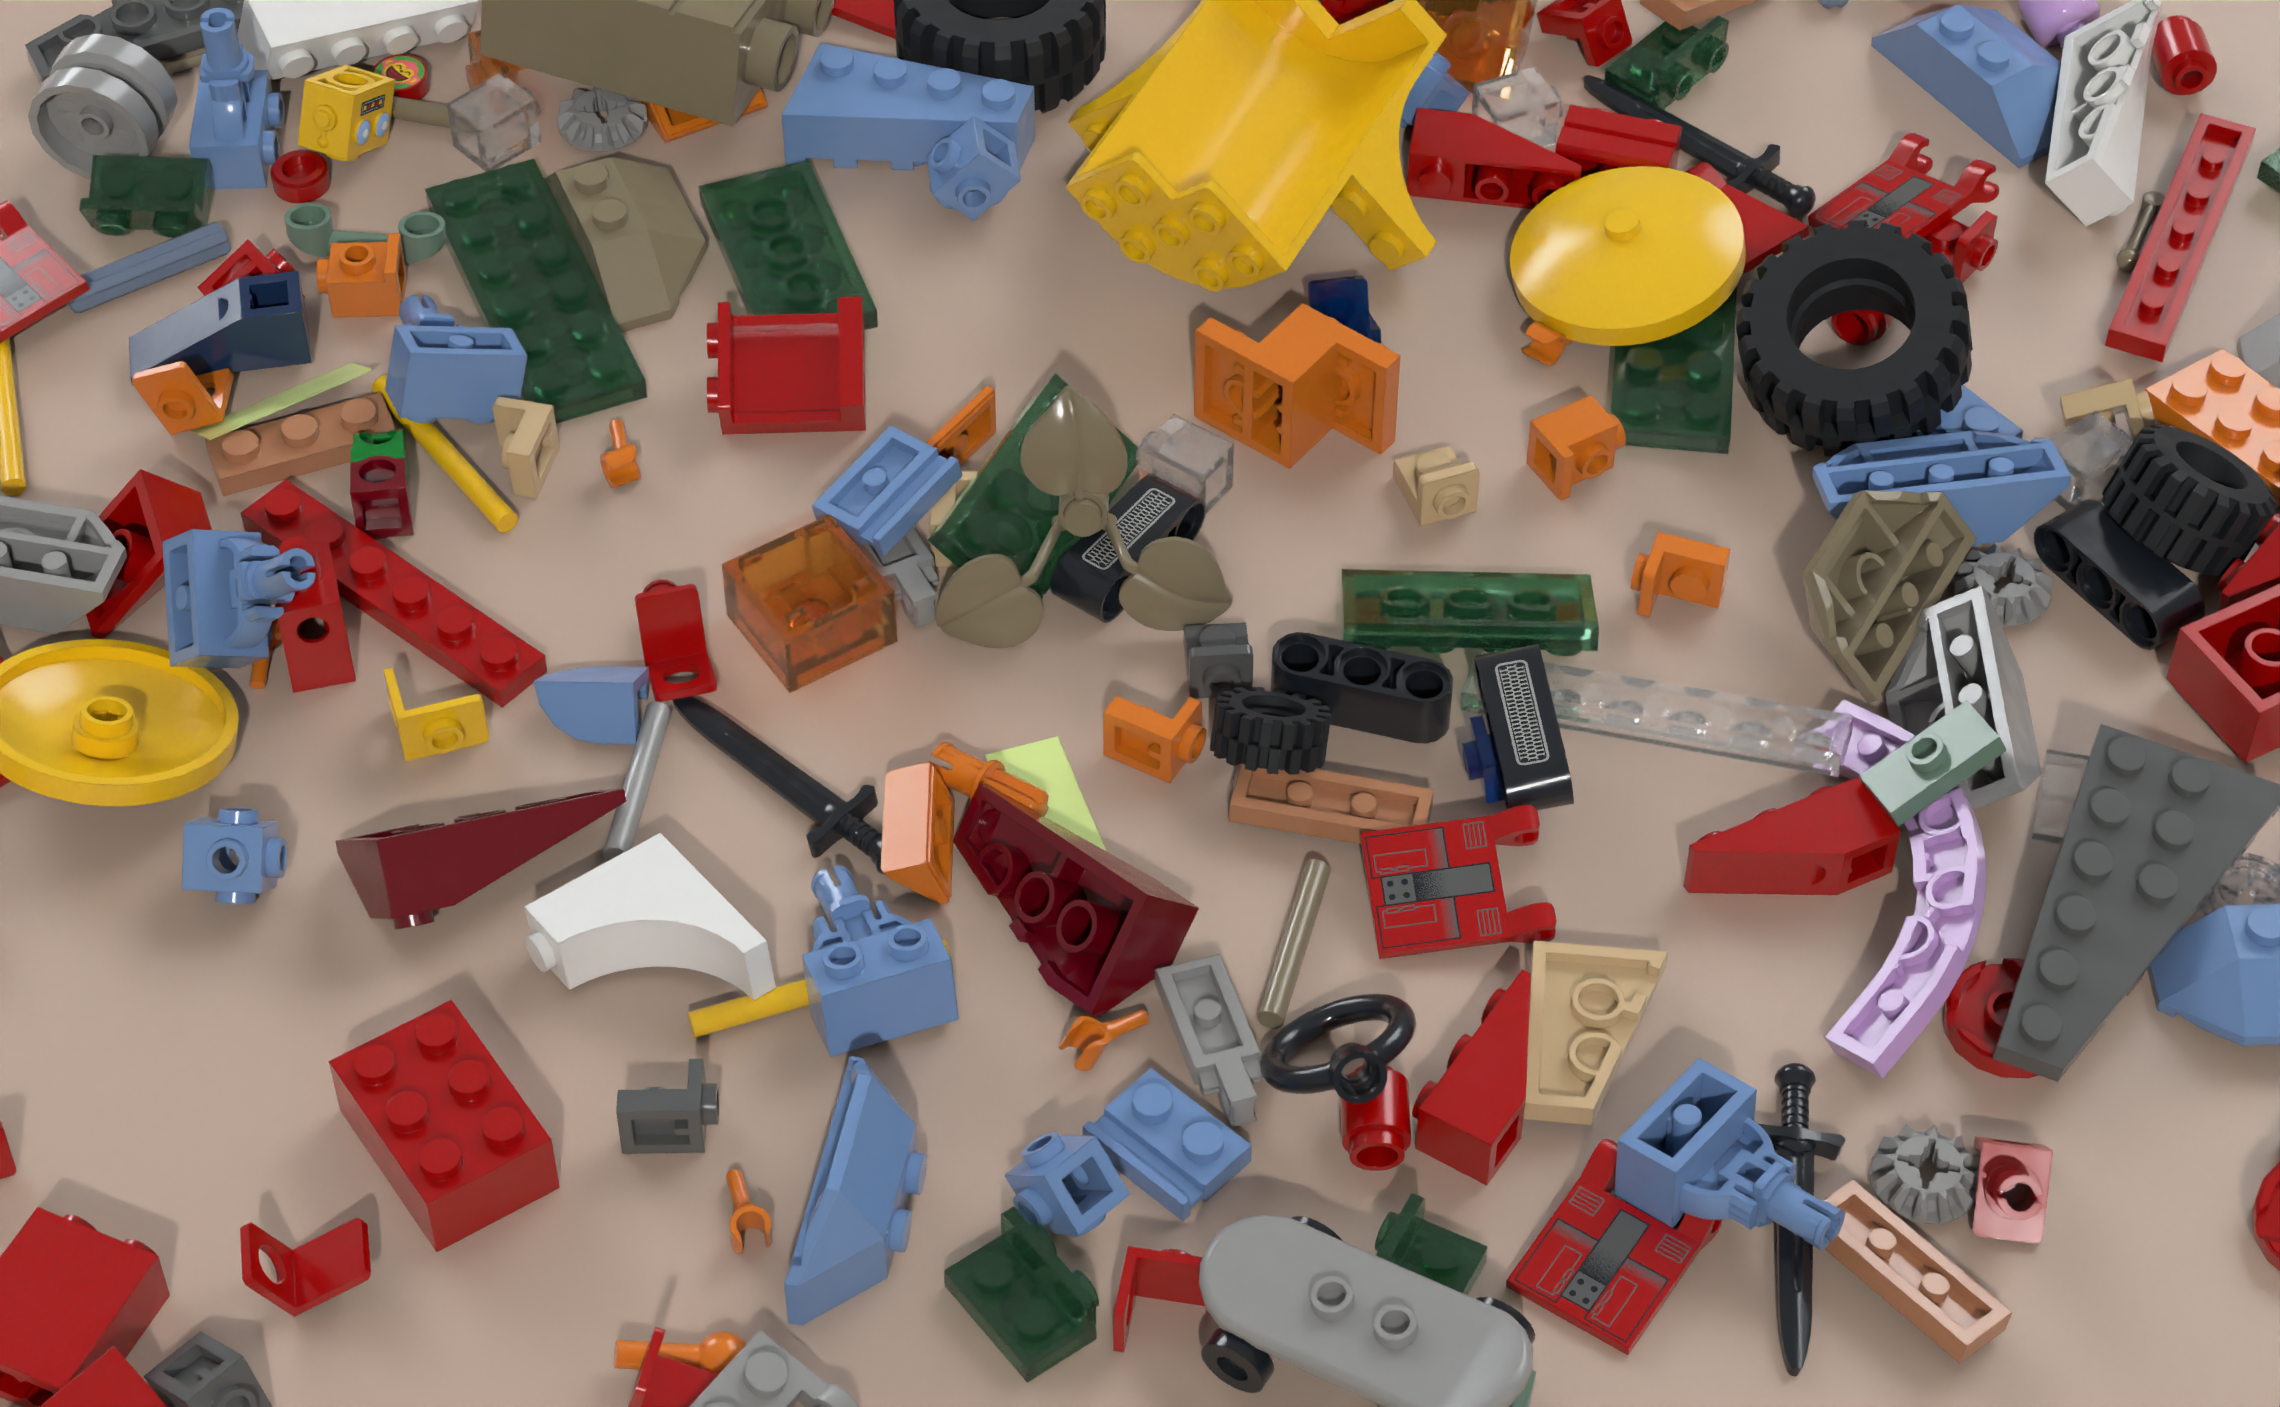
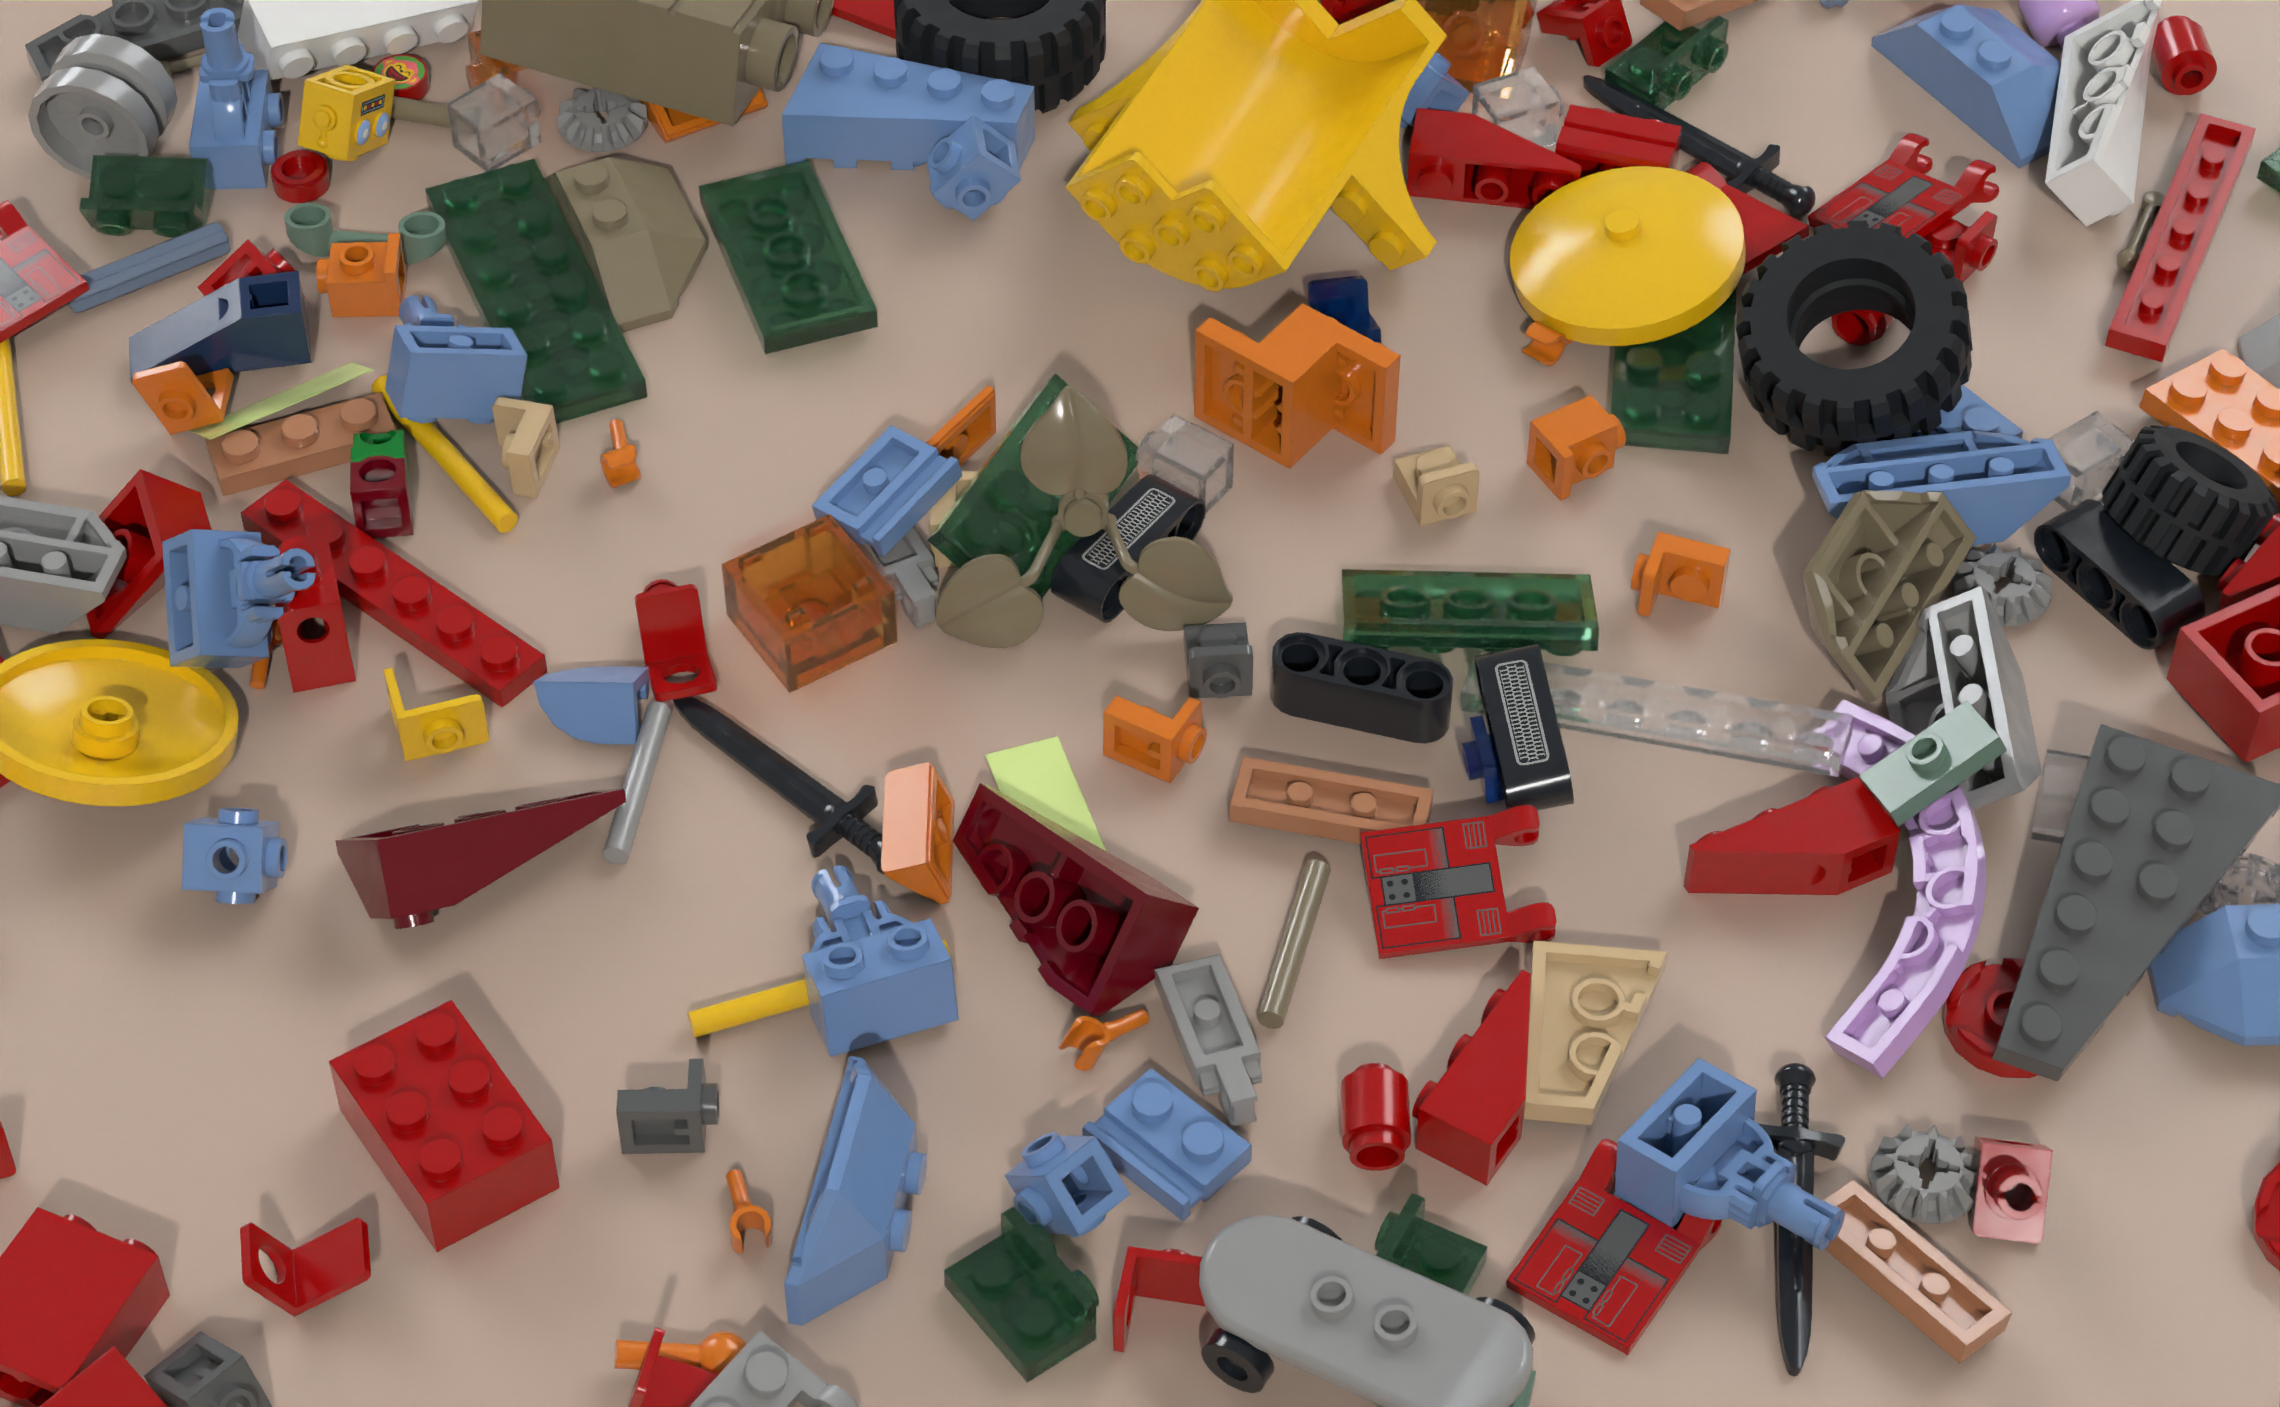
white arch [524,833,776,1000] -> none
red panel [706,296,866,435] -> none
orange axle [928,742,1049,817] -> none
black tyre [1210,687,1332,775] -> none
black piece [1260,994,1416,1104] -> none
tan bracket [2059,378,2155,443] -> none

